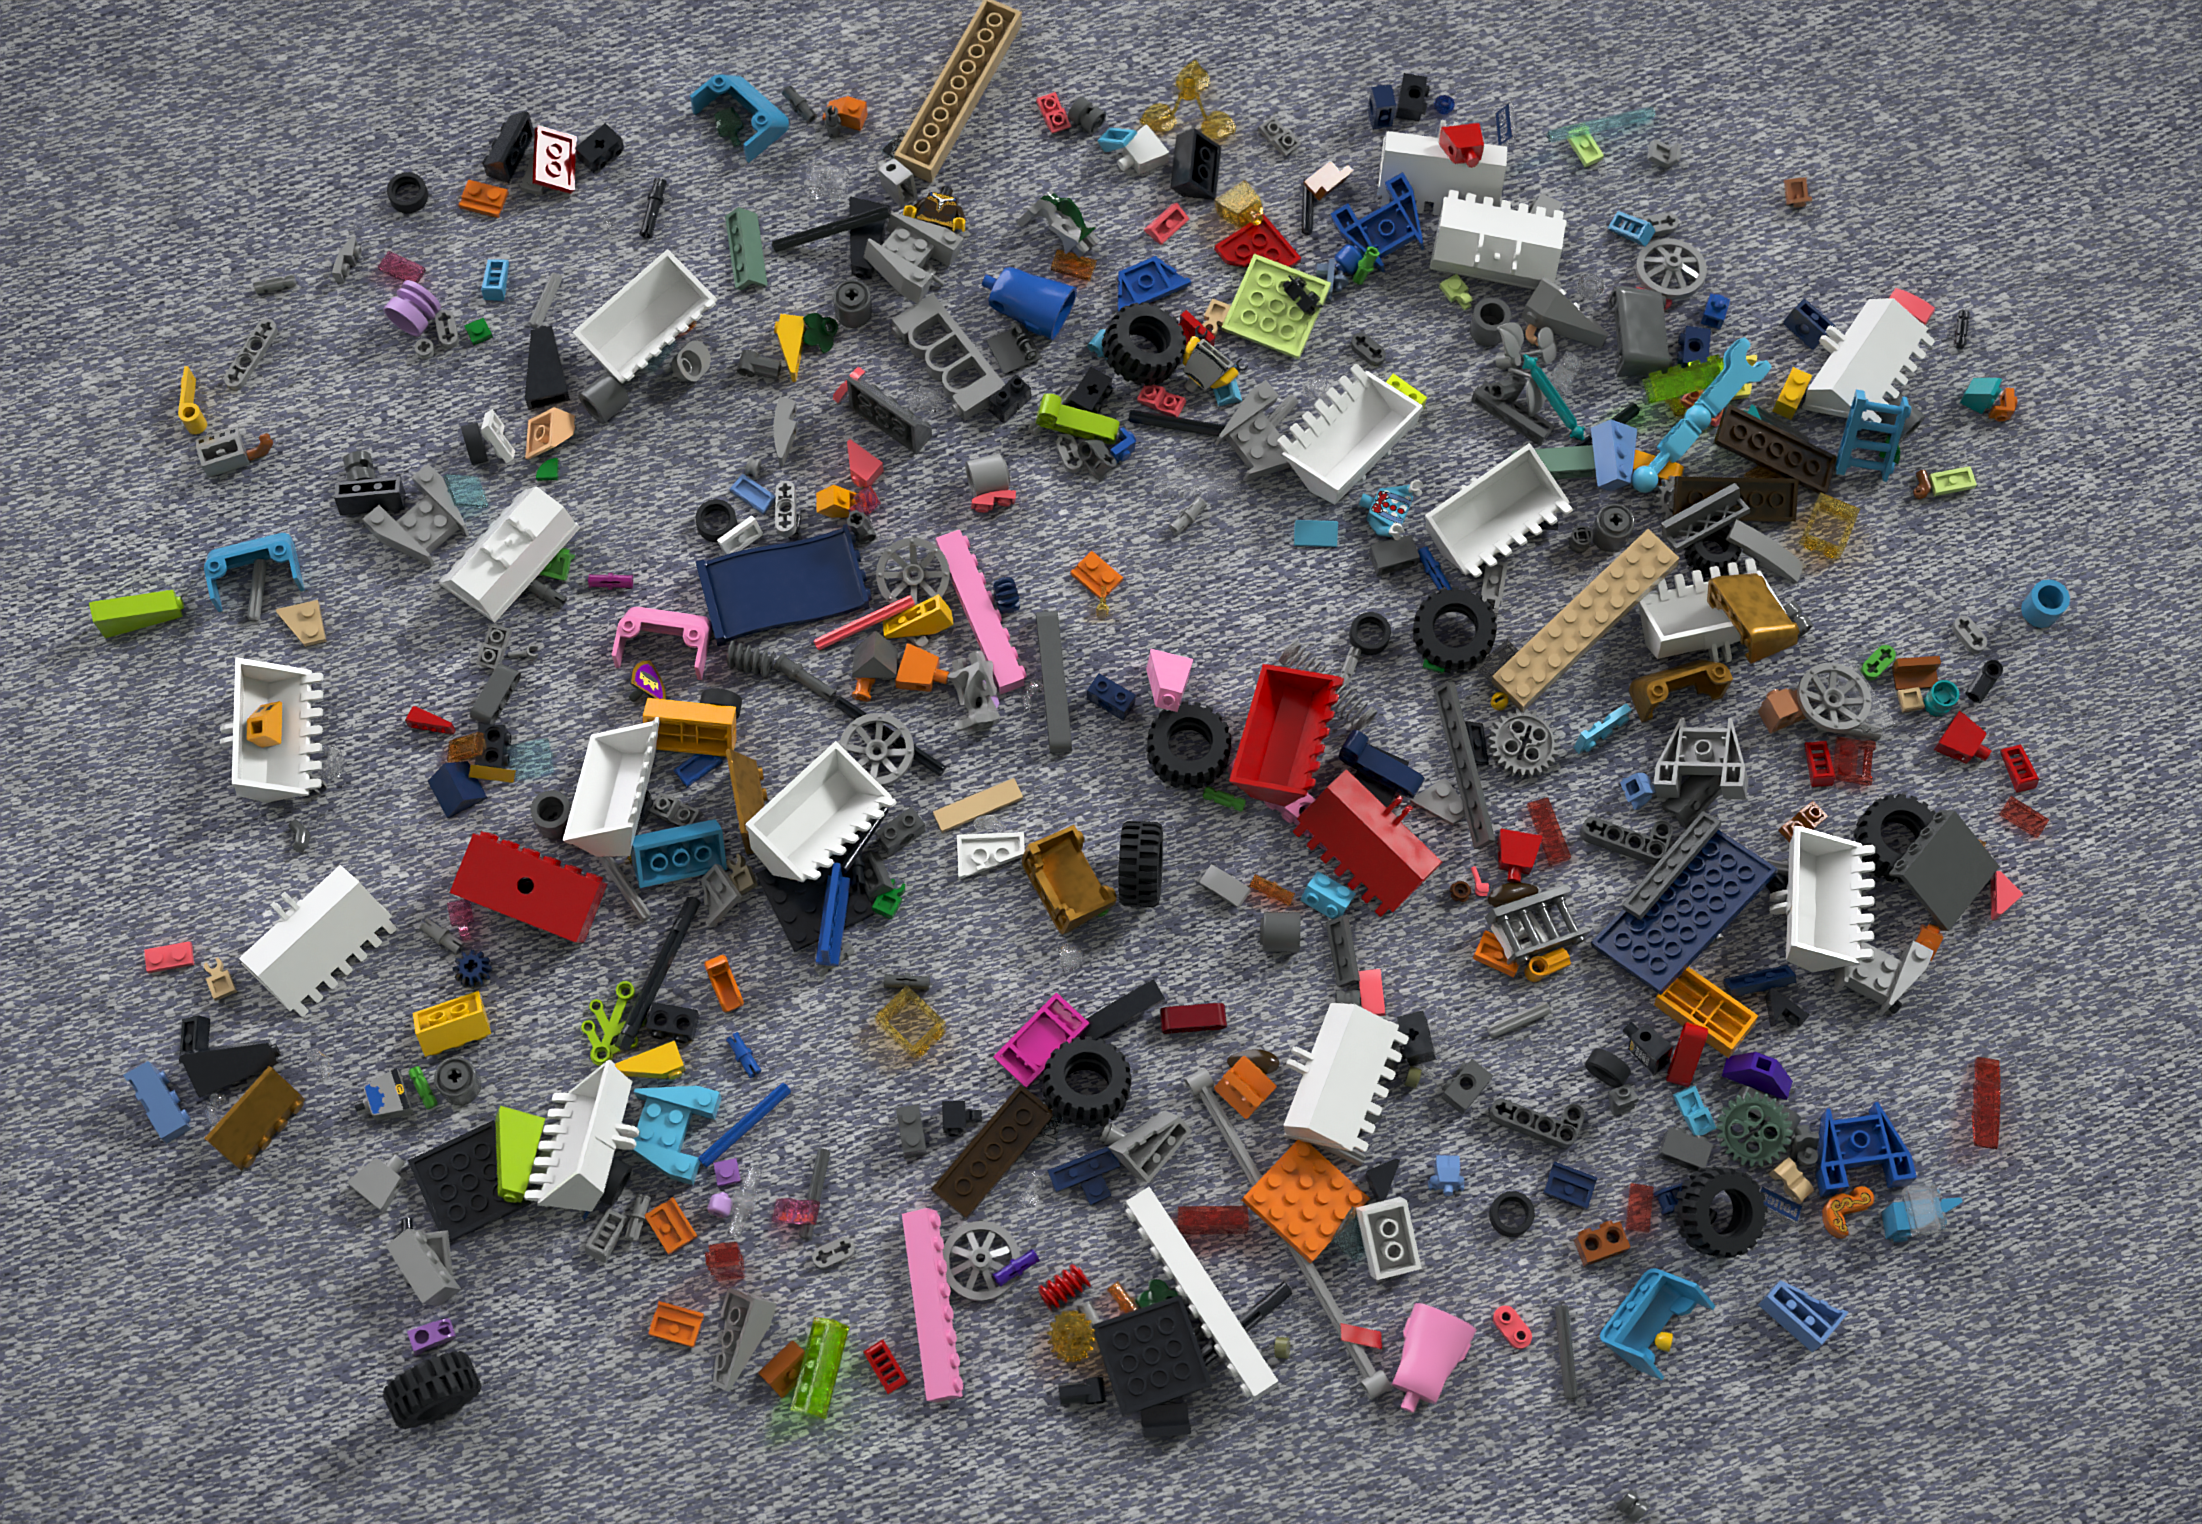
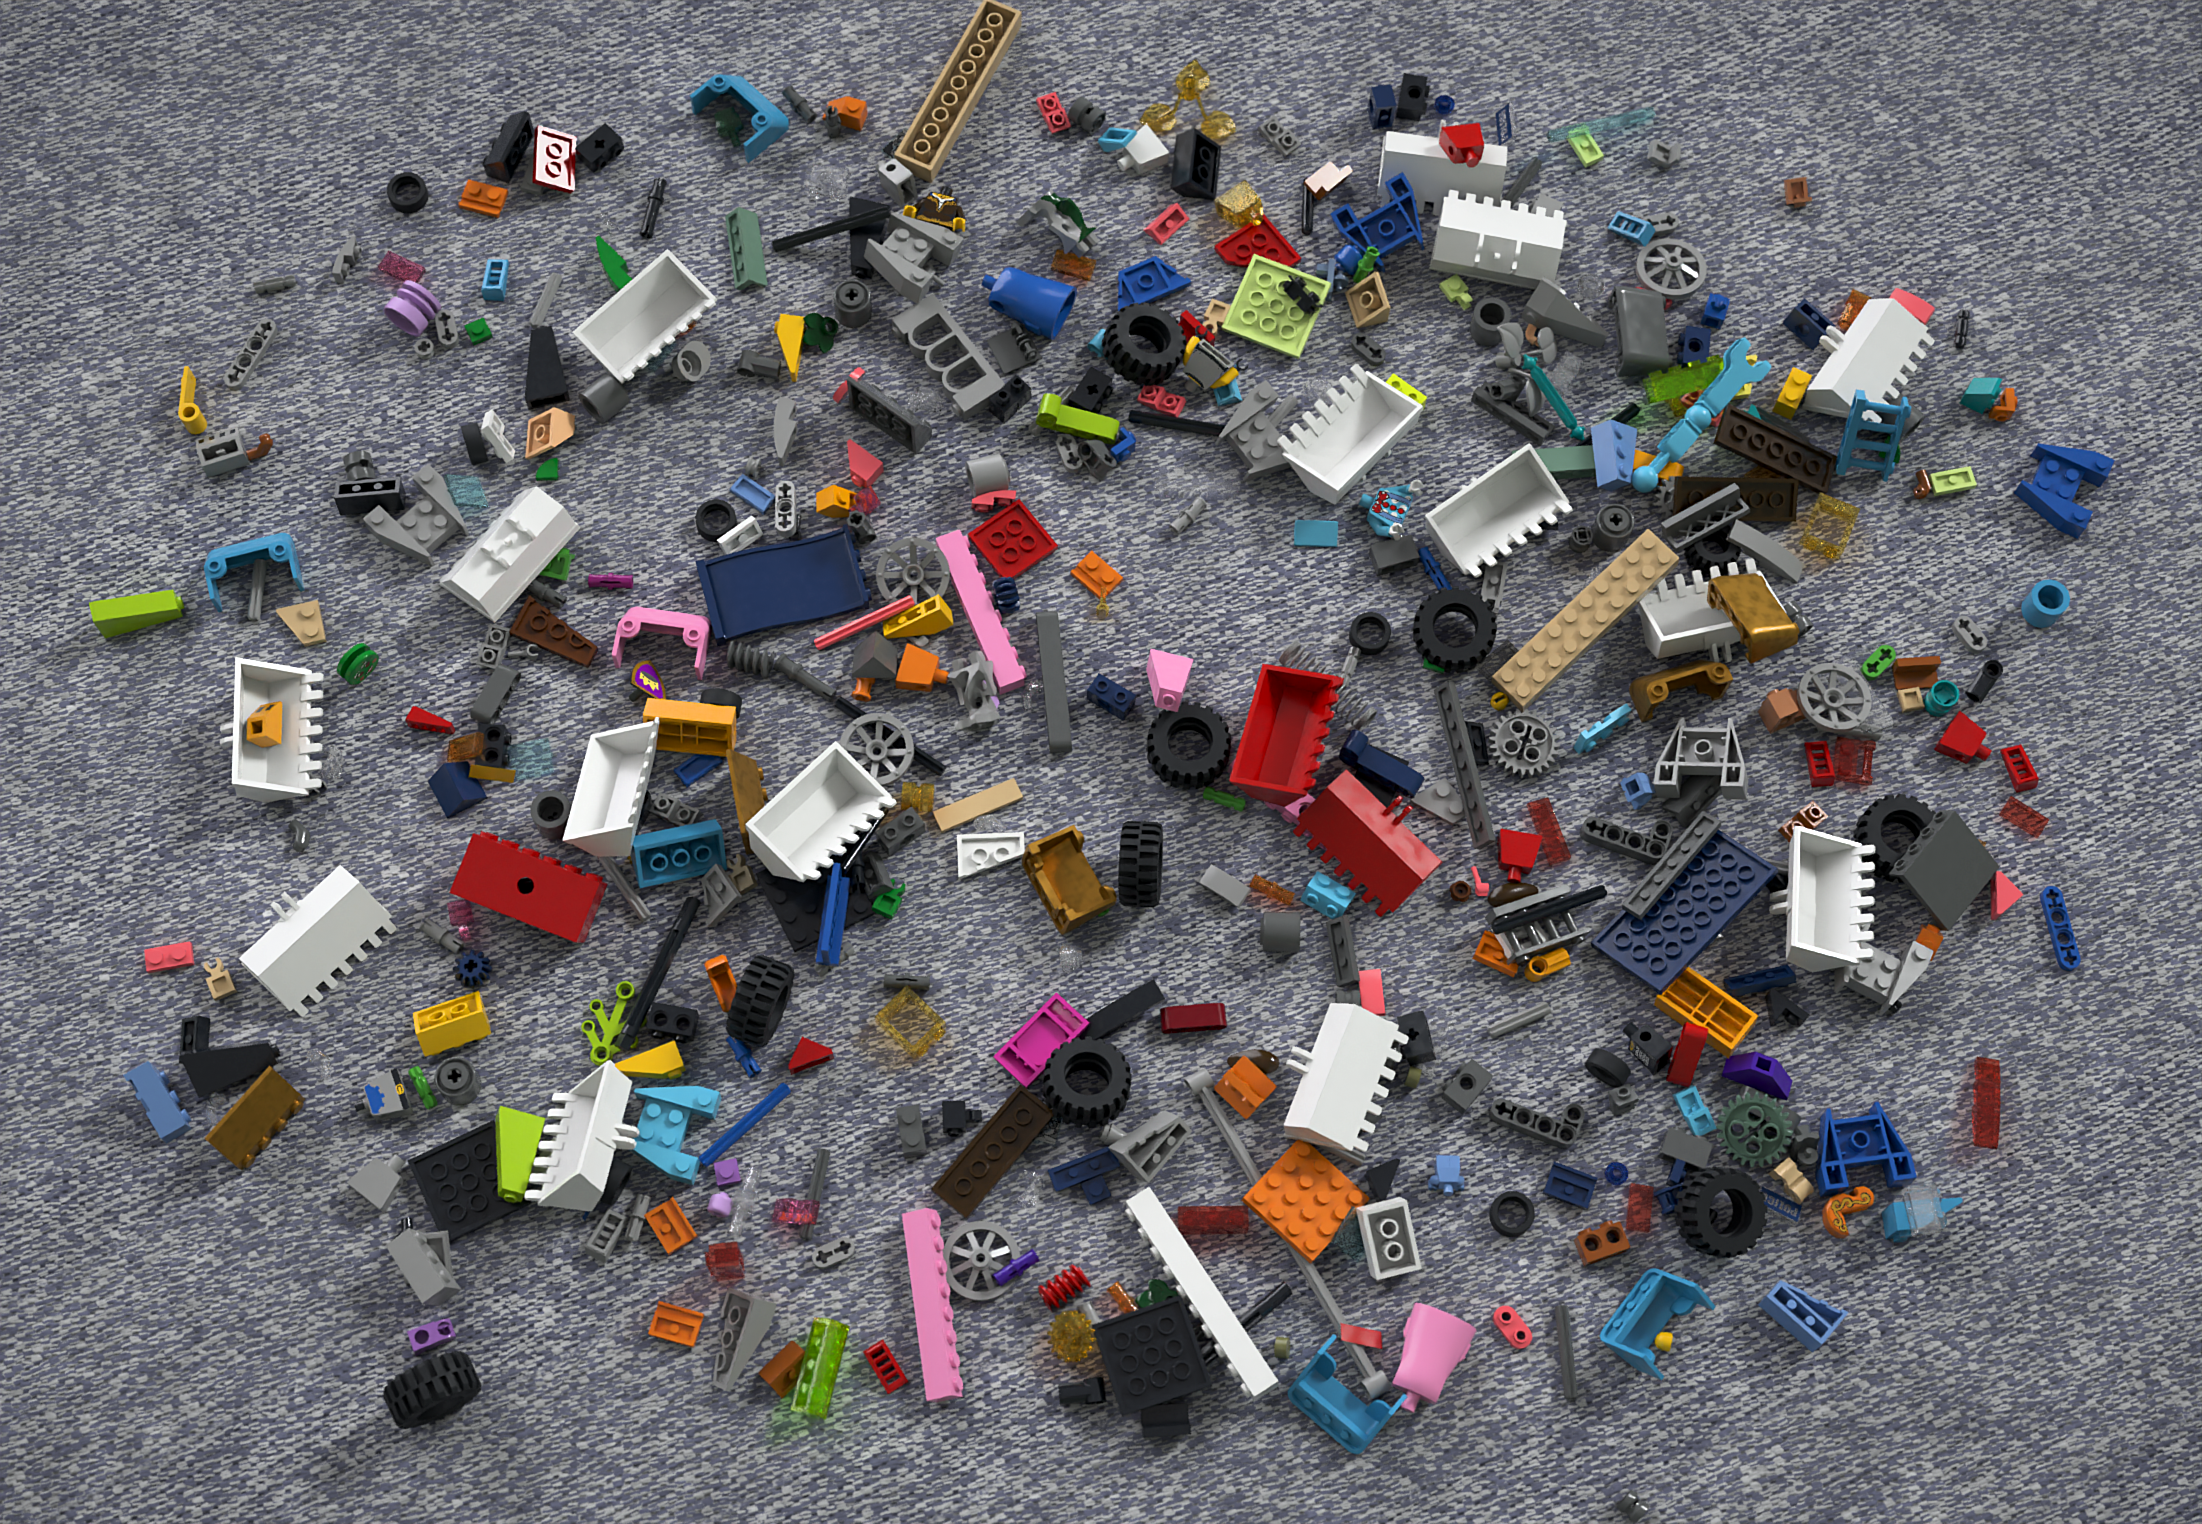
none -> green head [337,643,379,685]
none -> reddish brown wing [509,595,598,669]
none -> green slope [596,235,633,293]
none -> black tyre [726,955,795,1047]
none -> red slope [788,1037,834,1075]
none -> clear yellow wheel [901,782,935,812]
none -> red plate [968,499,1058,579]
none -> dark azure windscreen [1288,1334,1407,1454]
none -> tan slope [1345,271,1391,328]
none -> black axle [1491,885,1607,935]
none -> dark grey axle [1504,157,1542,208]
none -> clear blue plate [1605,1162,1628,1185]
none -> dark blue plate [1666,1159,1687,1186]
none -> clear orange piece [1837,289,1872,331]
none -> blue wedge [2014,443,2115,539]
none -> blue beam [2040,886,2081,971]

